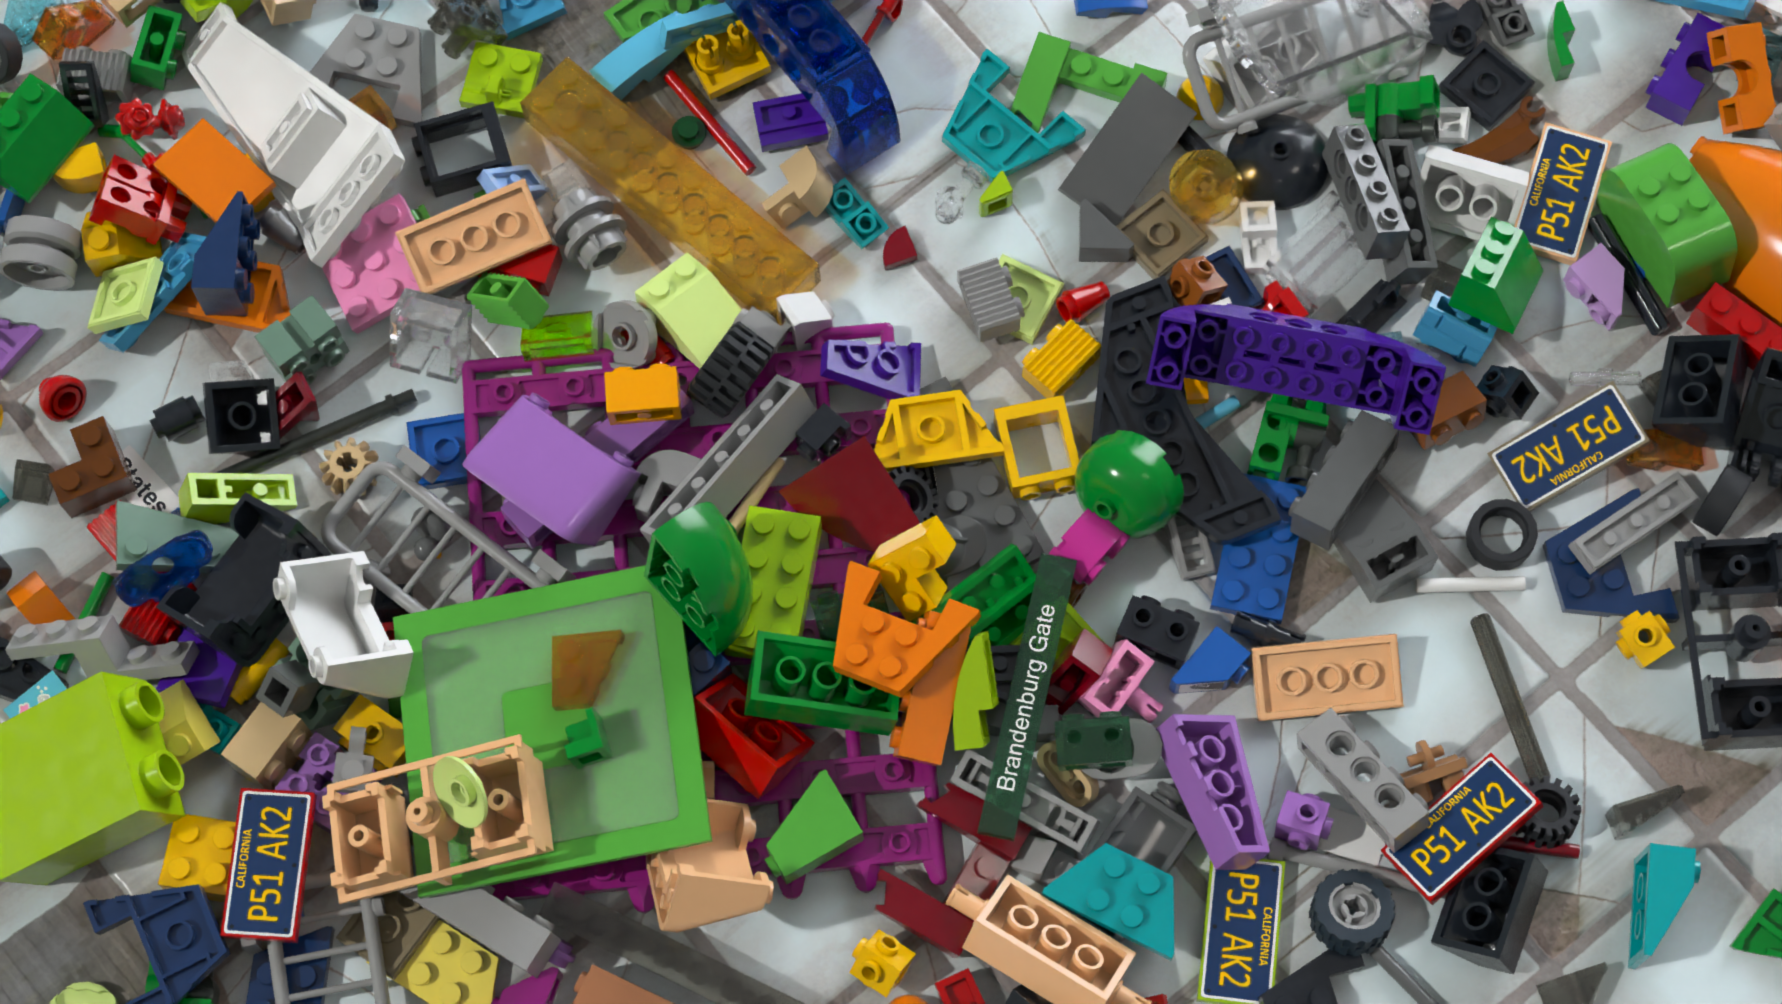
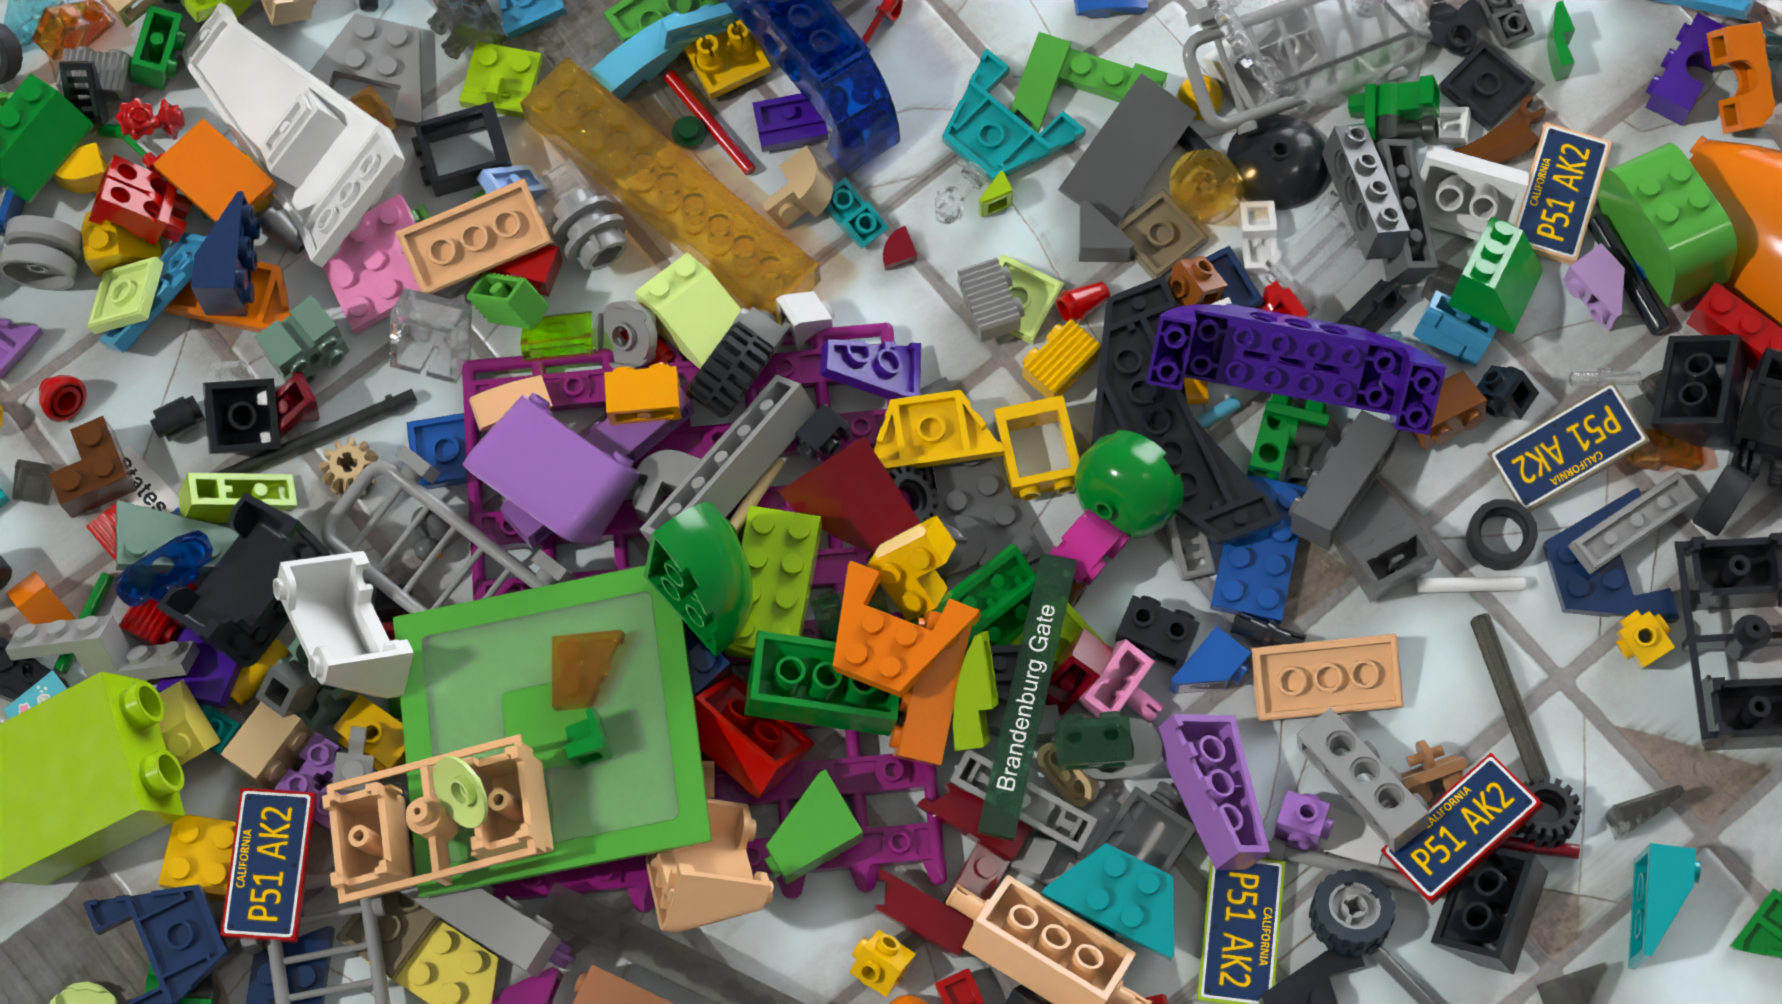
none -> light nougat slope [469,375,552,431]

